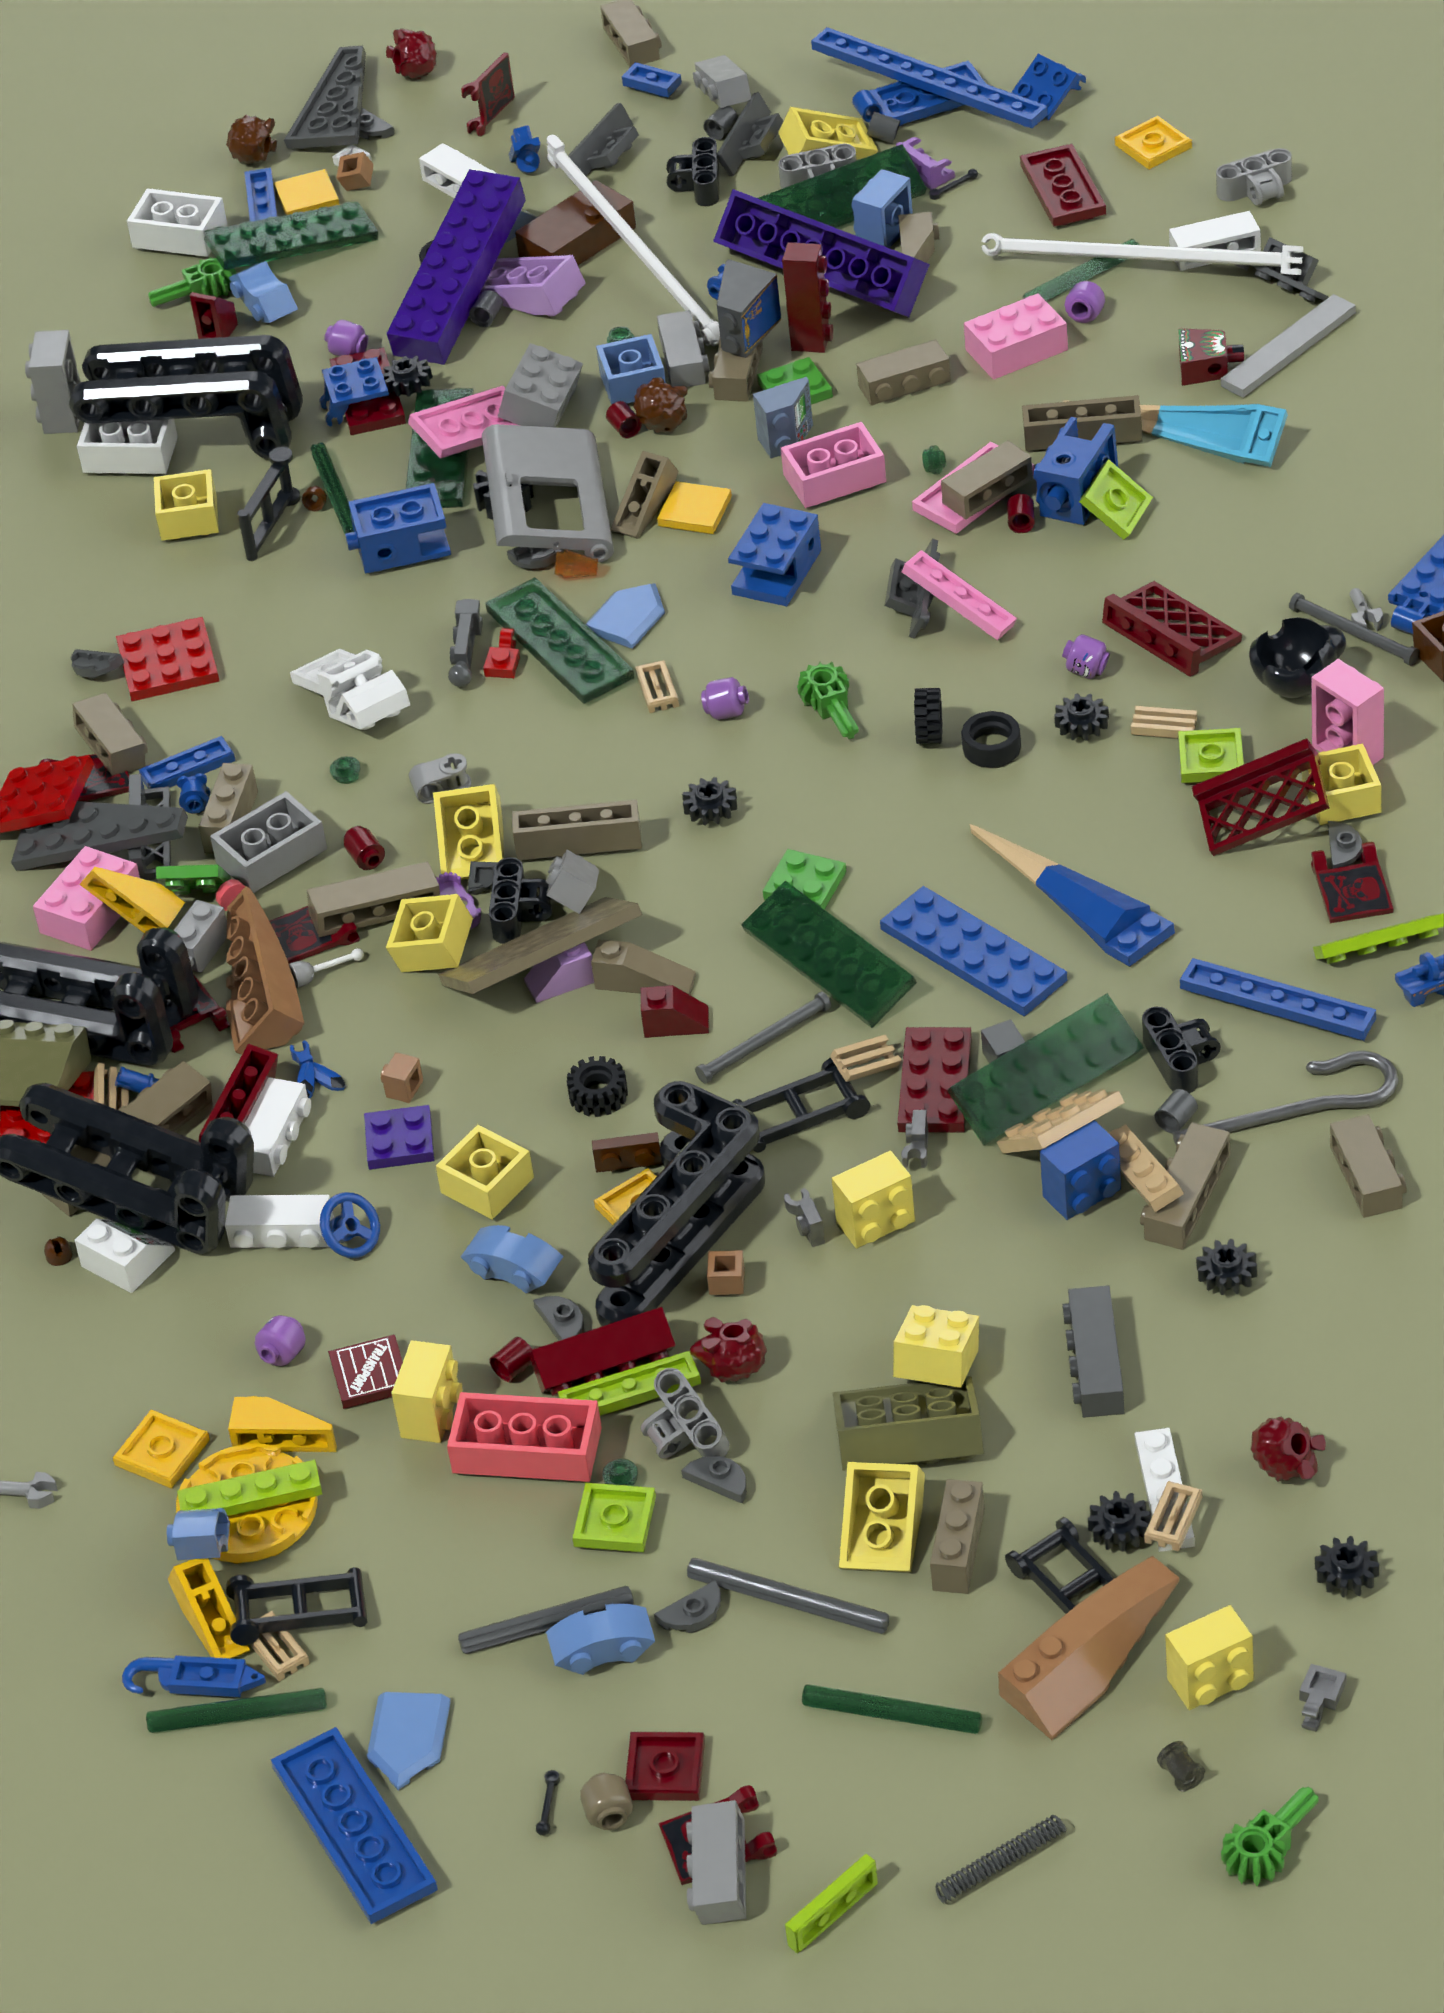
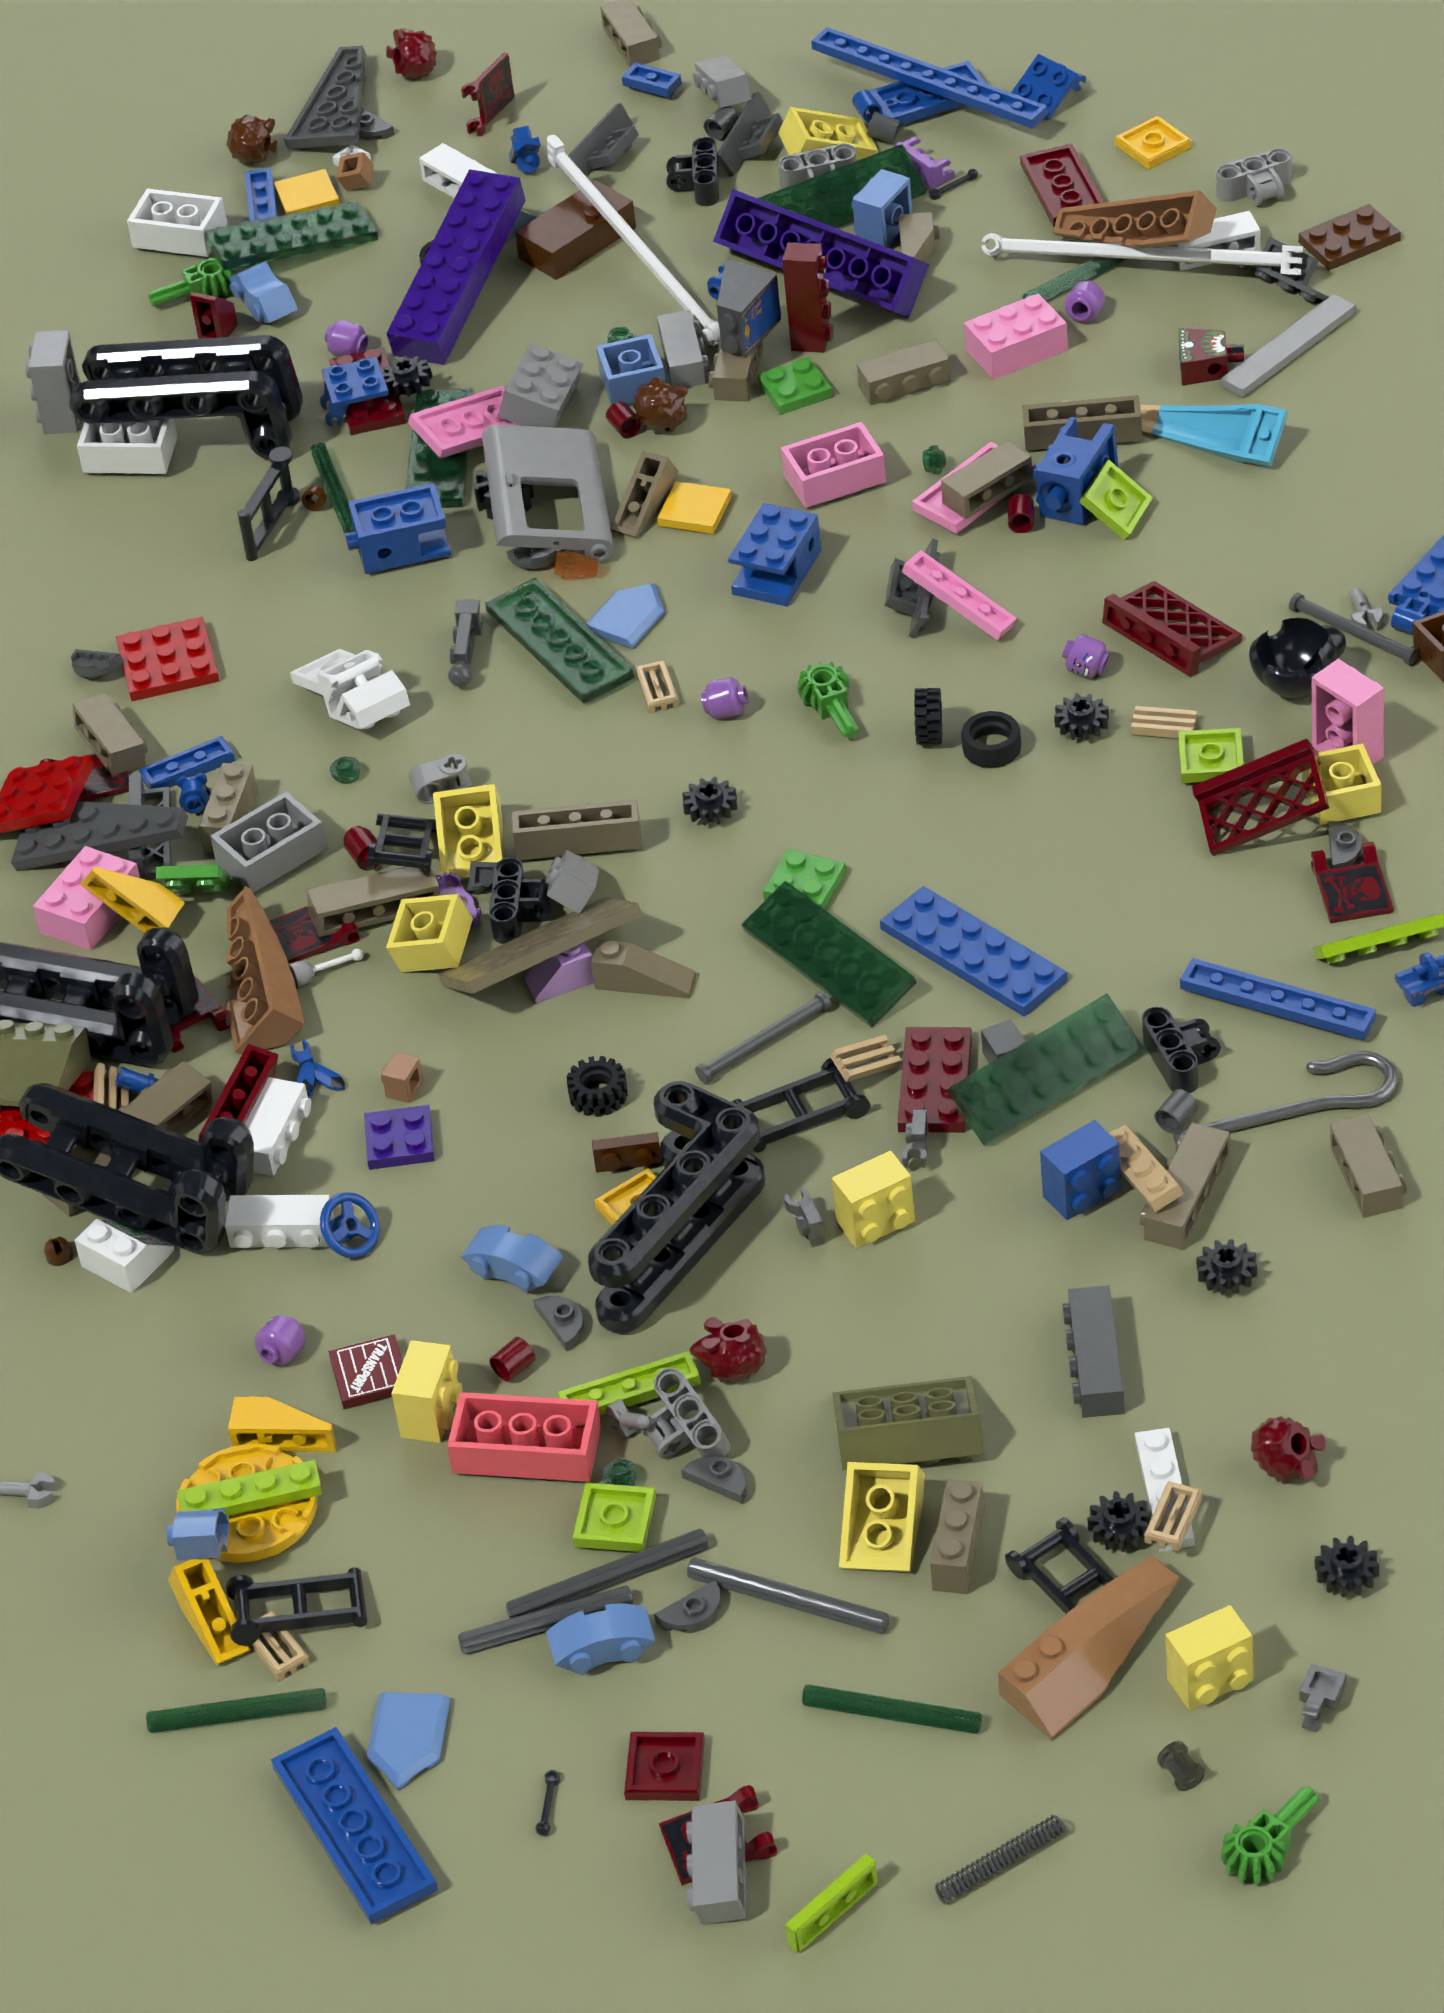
yellow tile [113,1409,210,1489] -> none
blue plate [122,1655,266,1697] -> none
light yellow brick [154,469,219,541] -> none
light grey hinge [174,900,227,972] -> none
coral tile [216,879,245,911] -> none
light yellow brick [436,1125,534,1220] -> none
dark grey beam [469,290,503,327] -> none
lavender slope [478,255,586,316] -> none
red plate [483,628,520,679] -> none
dark red brick [529,1307,676,1396] -> none
dark tan head [580,1773,633,1830] -> none
dark red slope [640,985,709,1038] -> none
medium nougat plate [707,1250,745,1295] -> none
sand blue slope [753,377,813,458] -> none
light yellow brick [893,1305,979,1388] -> none
blue plate [970,824,1175,967] -> none
tan plate [997,1089,1125,1153] -> none
none -> black piece [367,813,437,876]
none -> dark grey axle [506,1529,708,1618]
none -> light grey bar [606,1399,650,1437]
none -> medium nougat wedge [1053,190,1217,248]
none -> reddish brown plate [1298,204,1400,271]

